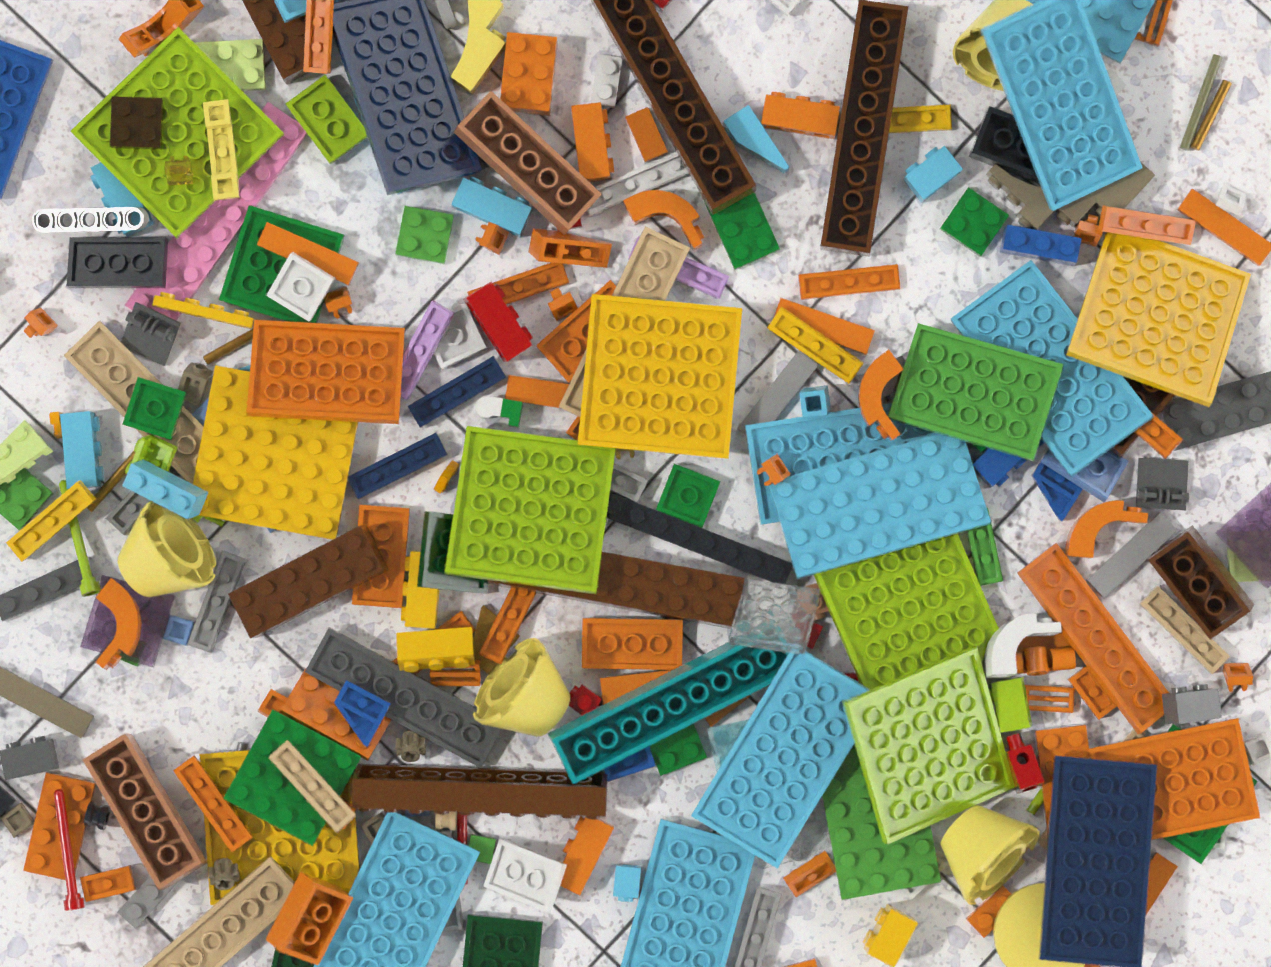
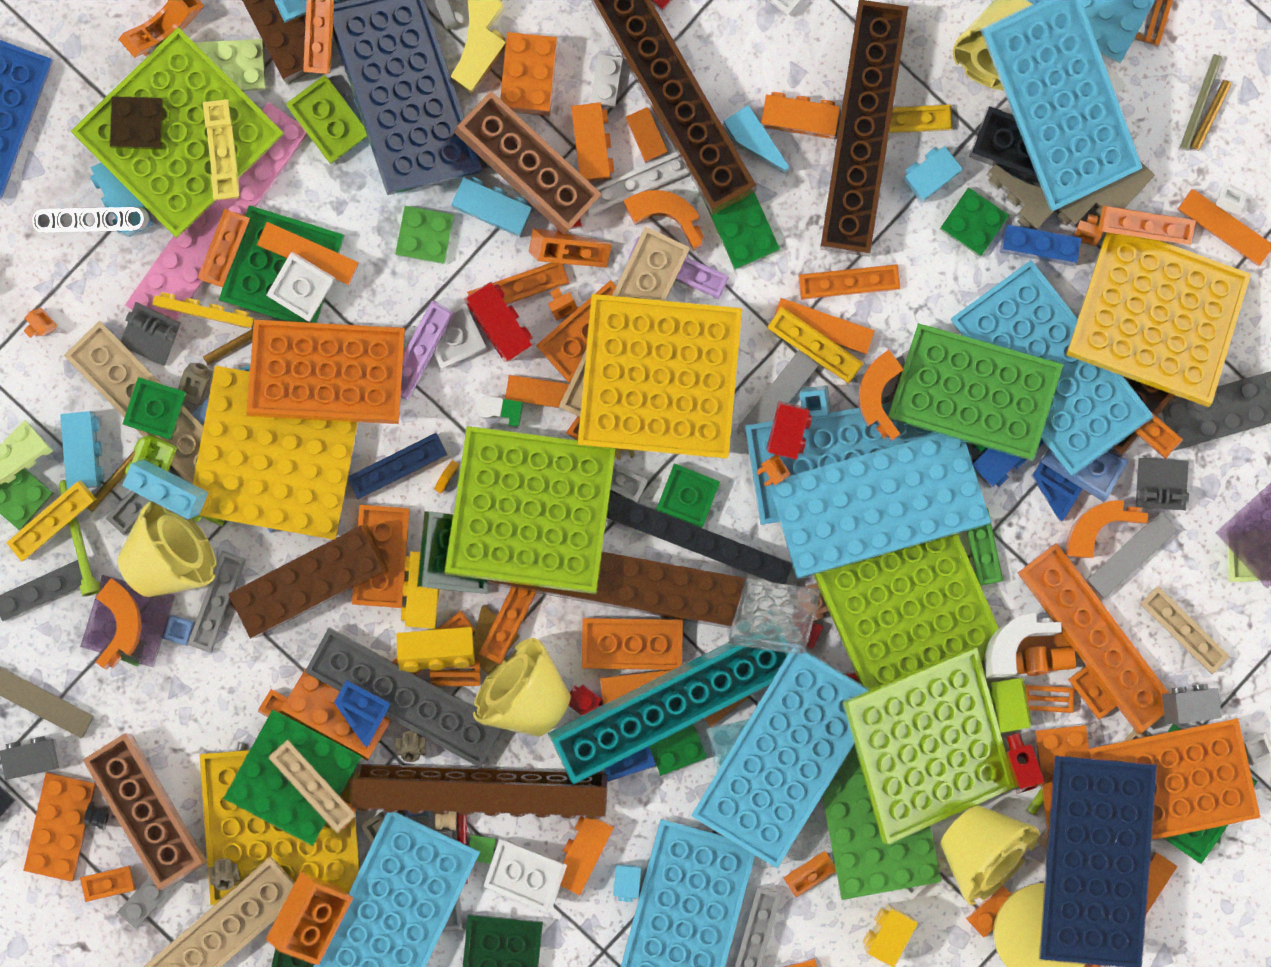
dark tan tile [0,803,34,838] -> none
light orange tile [49,412,63,439] -> none
red piece [54,789,85,911] -> none
black plate [66,237,168,288] -> none
clear yellow tile [165,156,193,185] -> none
orange plate [173,755,253,852] -> none
orange tile [324,286,352,319] -> none
dark blue plate [407,356,506,428] -> none
orange tile [475,222,509,255] -> none
reddish brown brick [1148,525,1254,640] -> none
orange tile [1223,663,1253,692] -> none
none -> orange plate [197,208,250,288]
none -> red brick [766,401,812,459]

